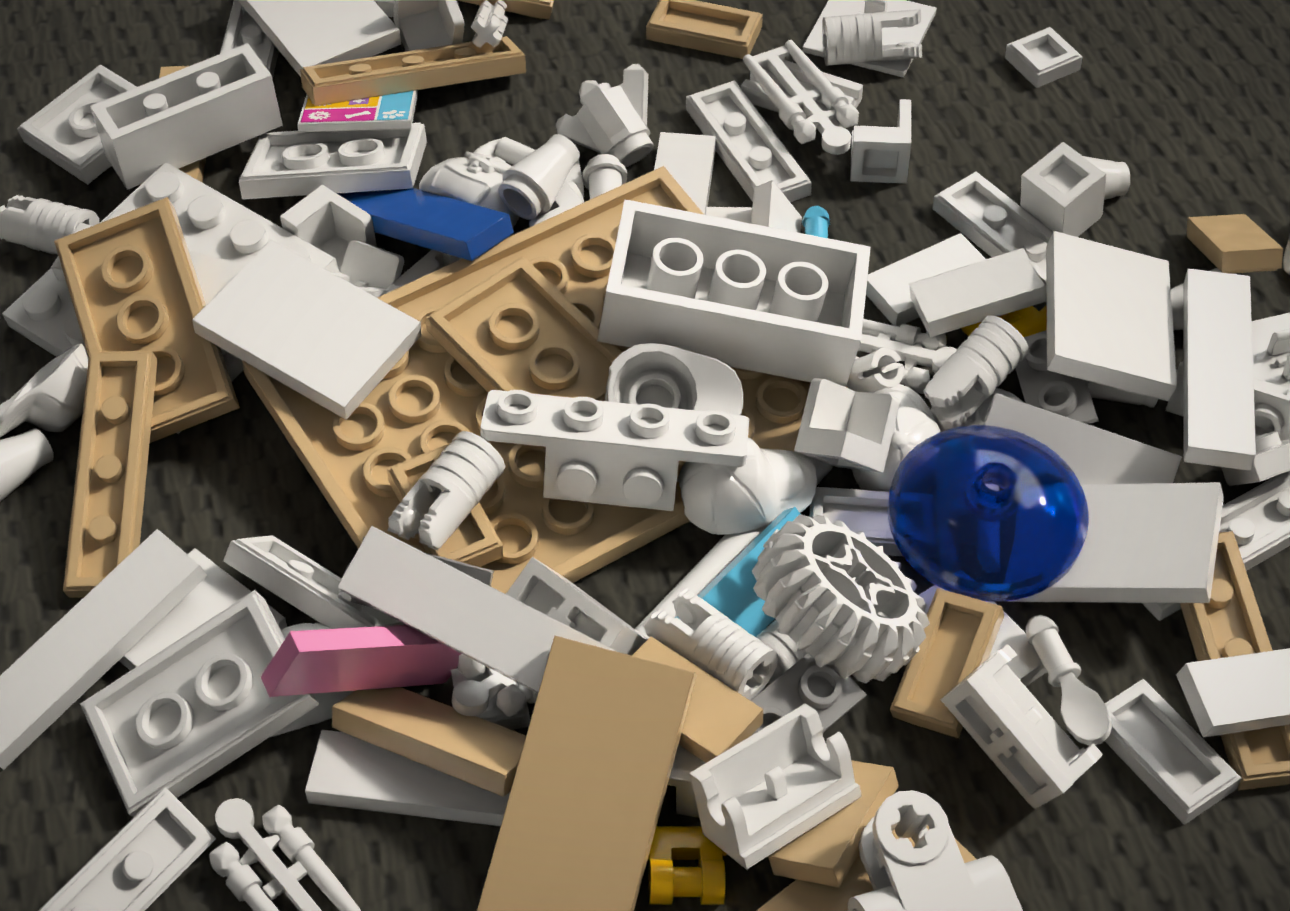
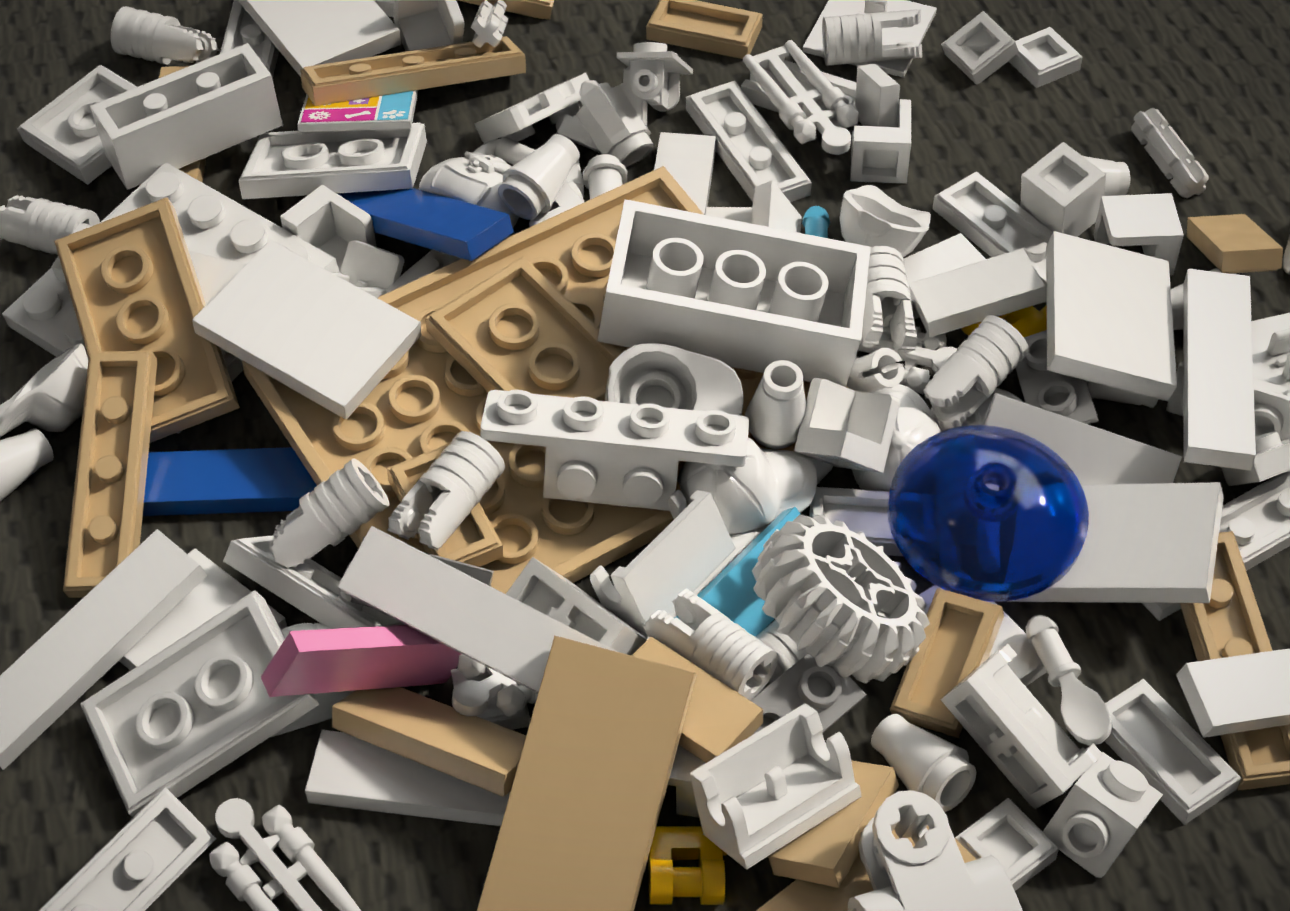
none -> white hinge [110,6,219,65]
none -> blue tile [143,447,317,516]
none -> white hinge [270,458,390,569]
none -> white wing [474,73,589,144]
none -> white hinge [590,490,736,633]
none -> white hinge [617,42,693,112]
none -> white cone [745,360,806,449]
none -> white piece [839,185,931,257]
none -> white tile [855,64,900,127]
none -> white hinge [861,246,917,354]
none -> white cone [871,714,976,812]
none -> white tile [941,11,1019,85]
none -> white tile [955,798,1059,891]
none -> white bracket [1043,752,1163,878]
none -> white panel [1093,193,1184,275]
none -> white axle [1131,108,1209,198]

